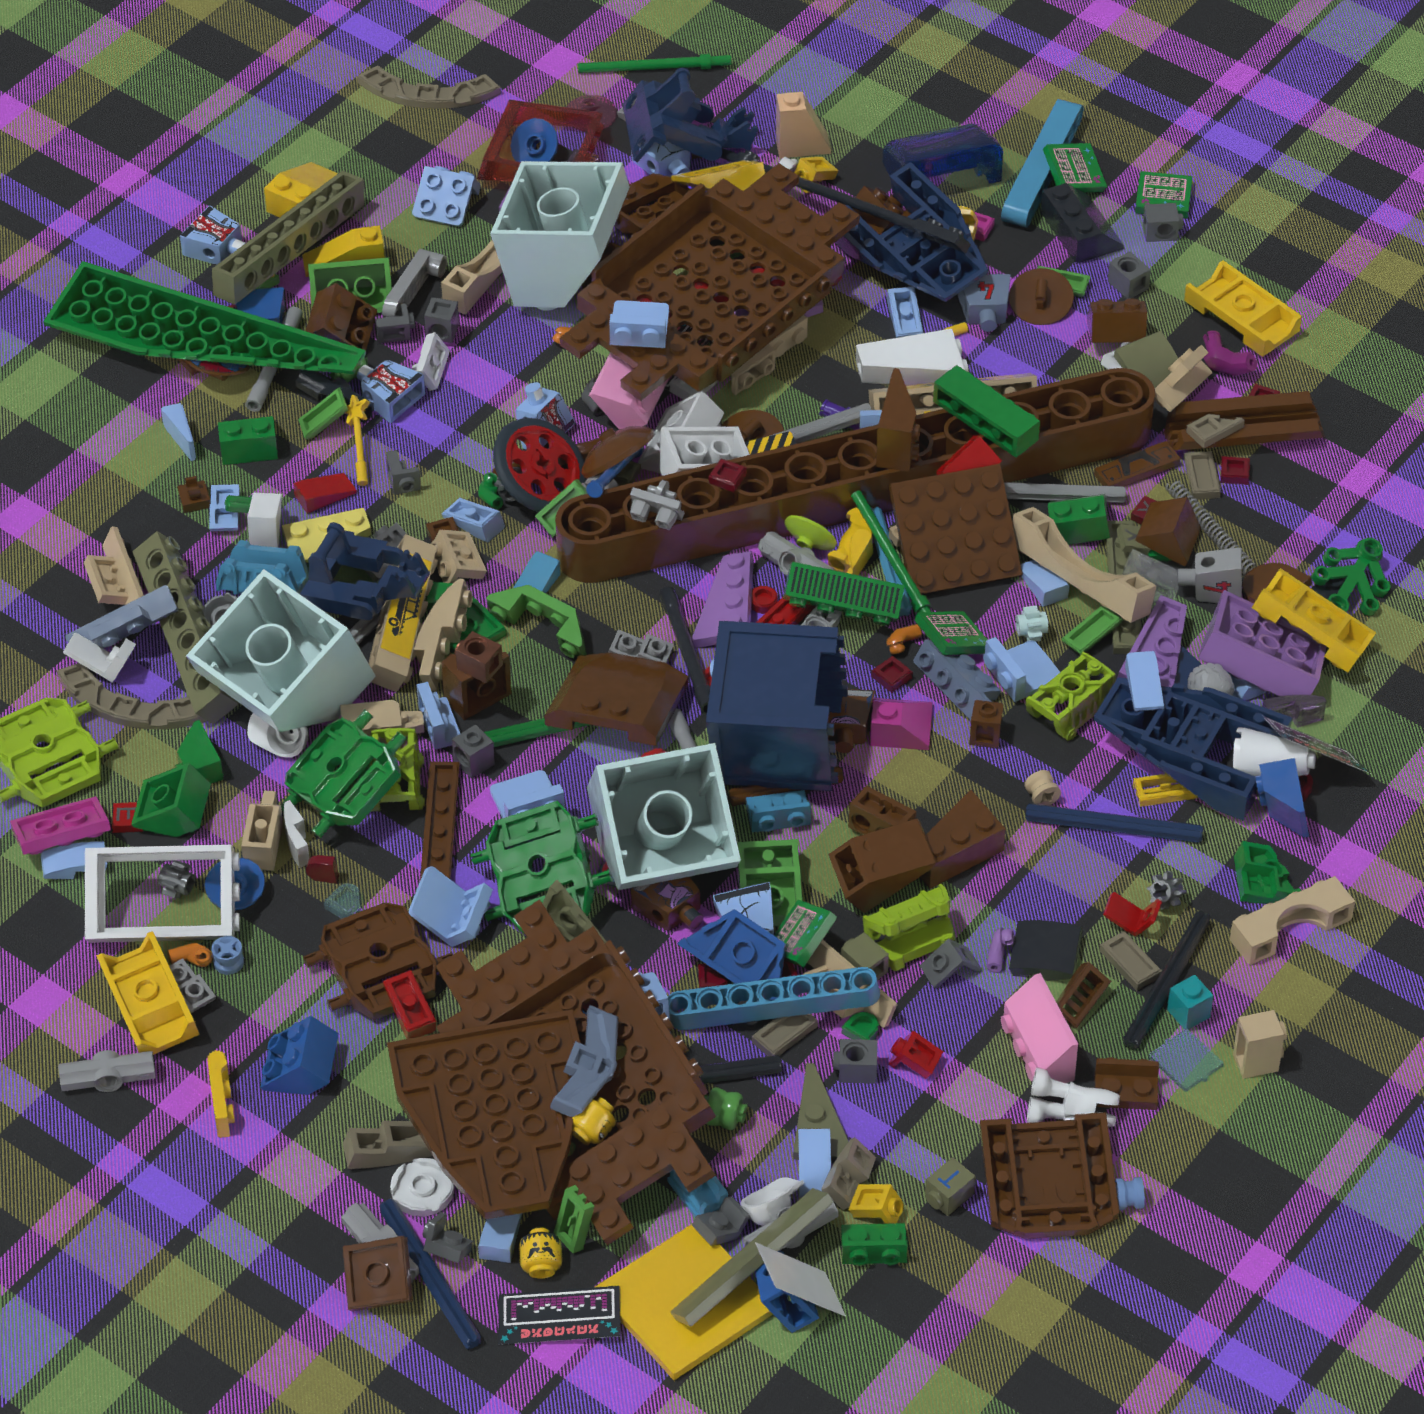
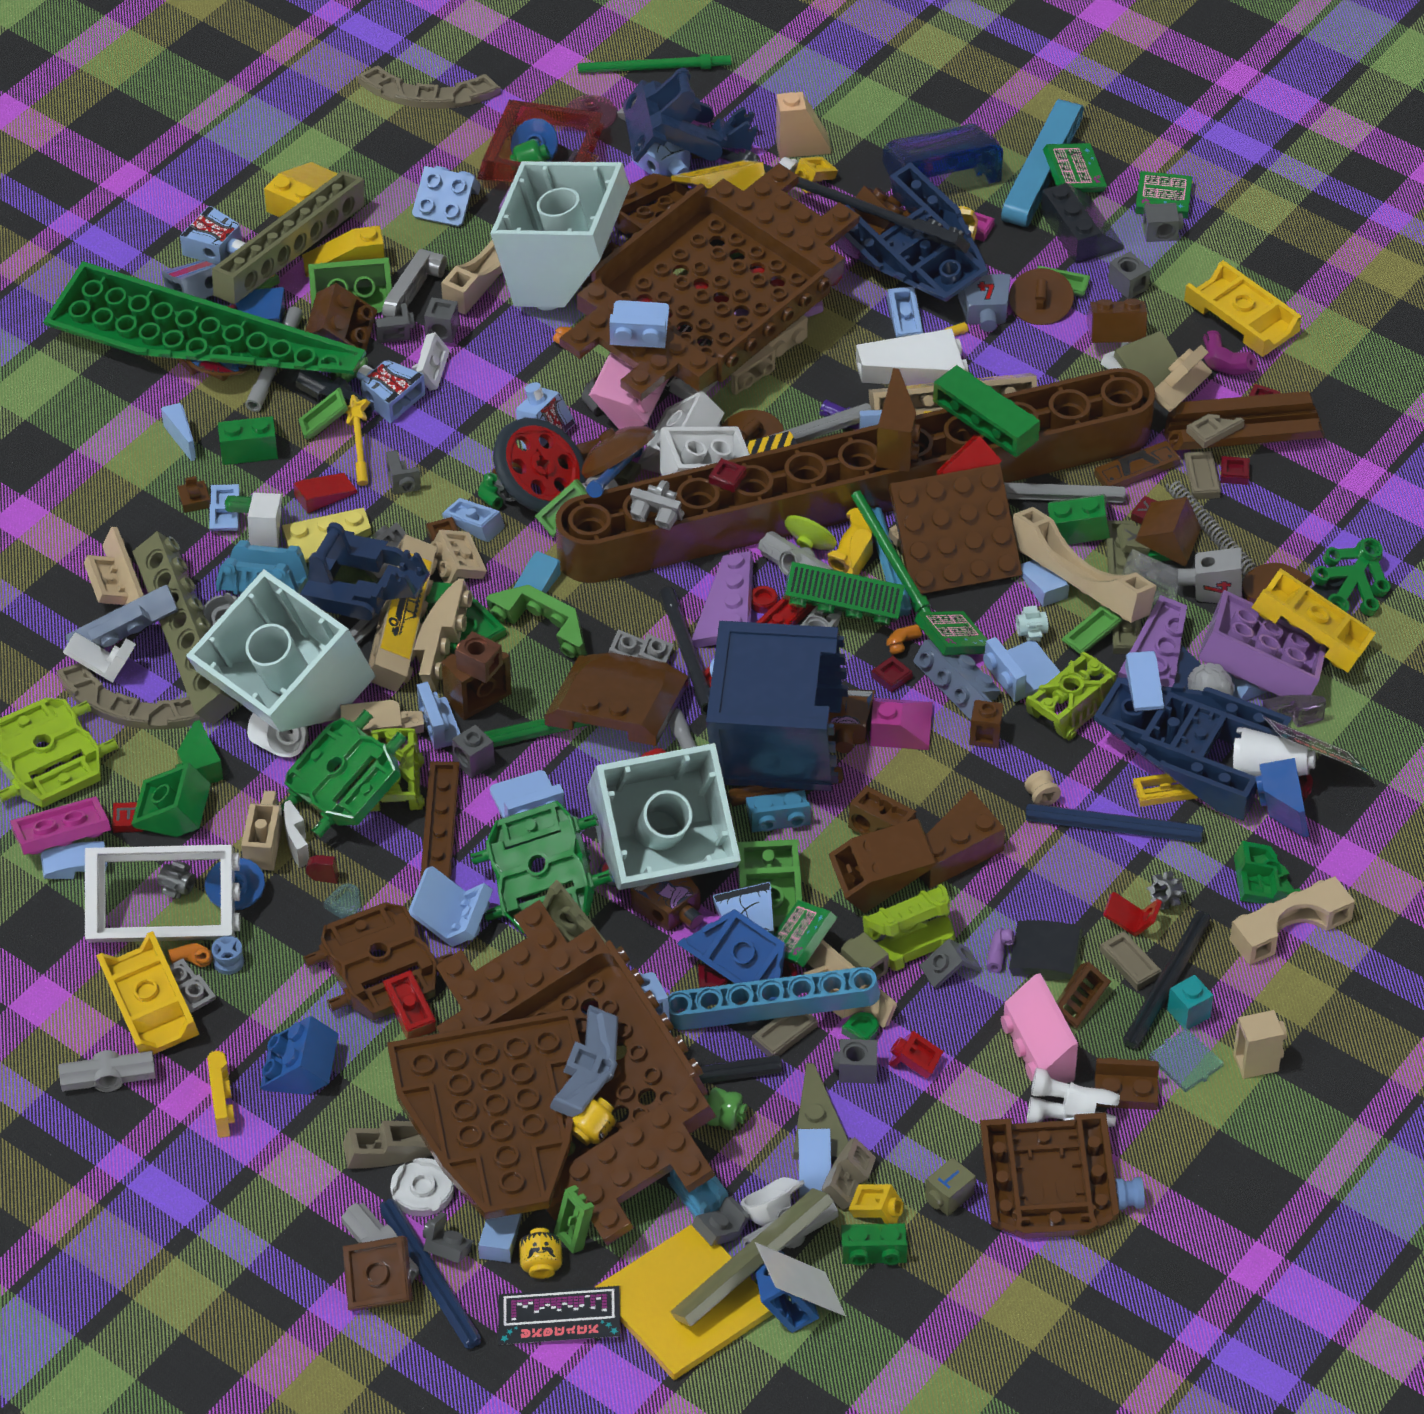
none -> sand blue torso [162,260,216,299]
none -> green head [510,139,551,173]

